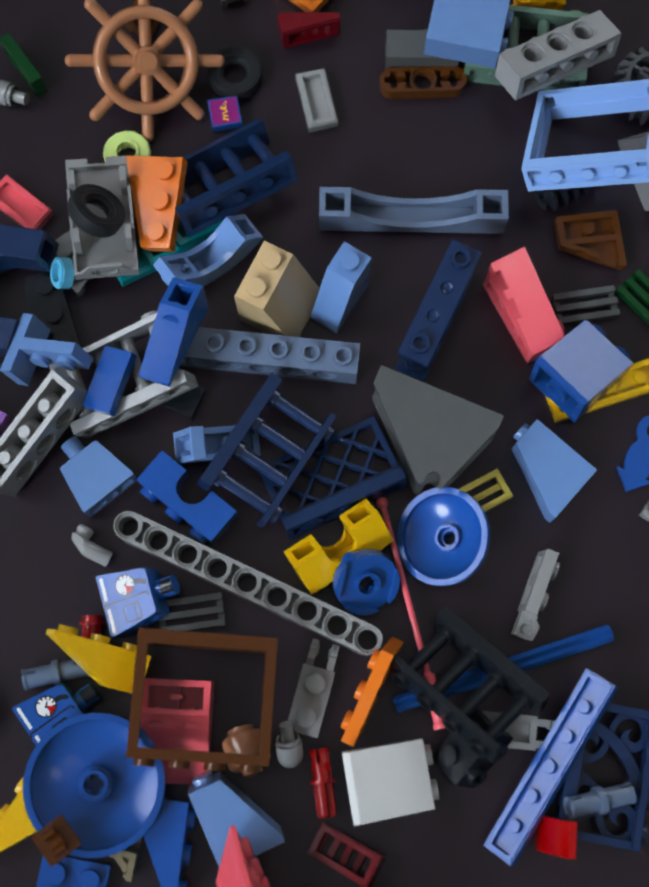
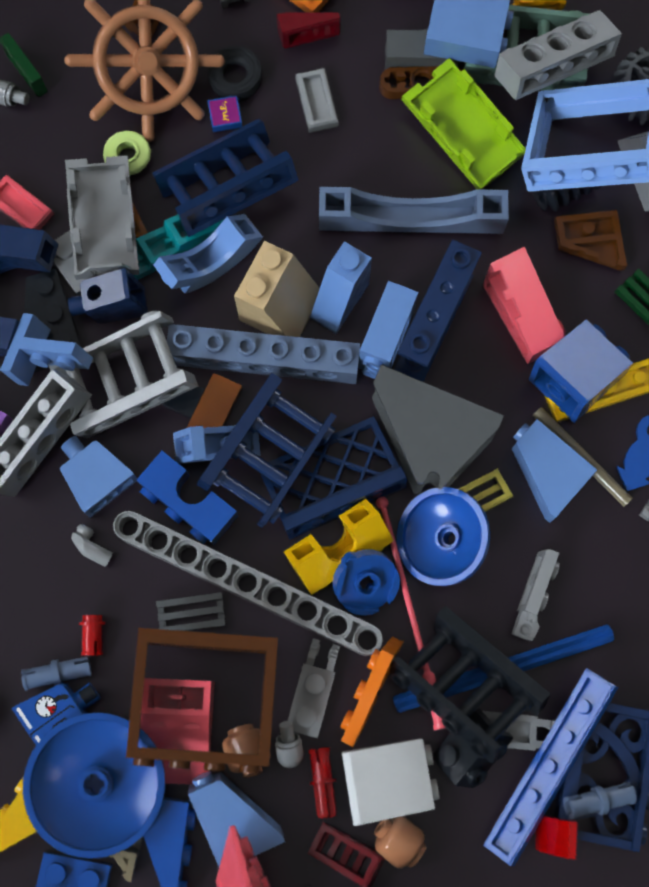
reddish brown tile [31,814,83,867] -> none
yellow slope [46,624,151,694] -> none
medium azure tile [50,257,74,289] -> none
black tyre [67,184,125,238] -> none
blue tile [82,346,137,417] -> none
torso [96,568,180,638] -> none
orange wing [126,155,188,252] -> none
blue slope [139,277,209,387] -> none
dark grey tile [551,285,620,326] -> none
none -> dark blue torso [68,268,148,323]
none -> dark orange tile [187,373,243,428]
none -> medium blue window [358,281,419,379]
none -> nougat head [374,816,426,868]
none -> lime piece [402,58,526,189]
none -> dark tan bar [533,407,633,507]

